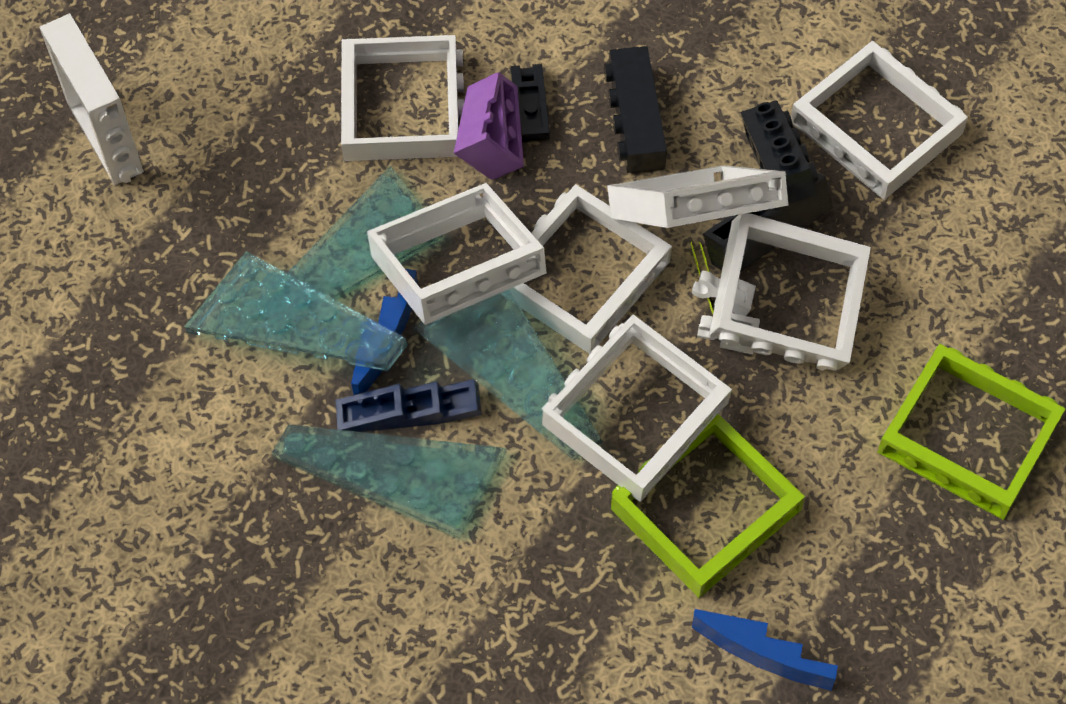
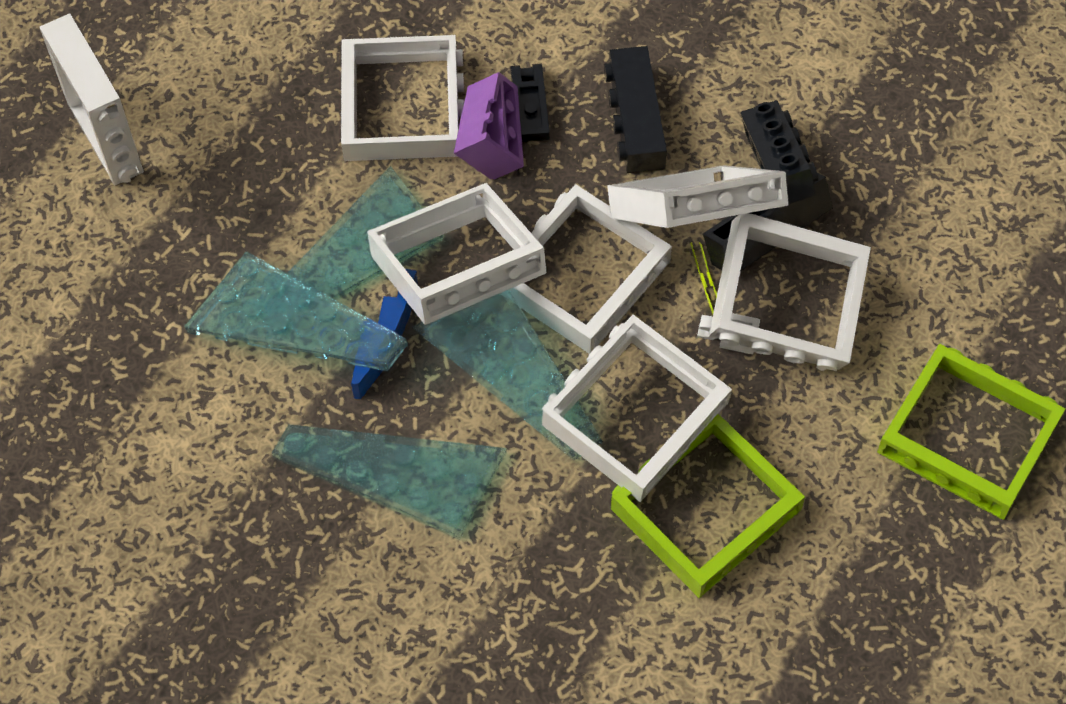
dark blue slope [335,379,482,433] -> none
white plate [692,271,756,316] -> none
blue slope [692,609,838,691] -> none
white window [791,40,968,200] -> none

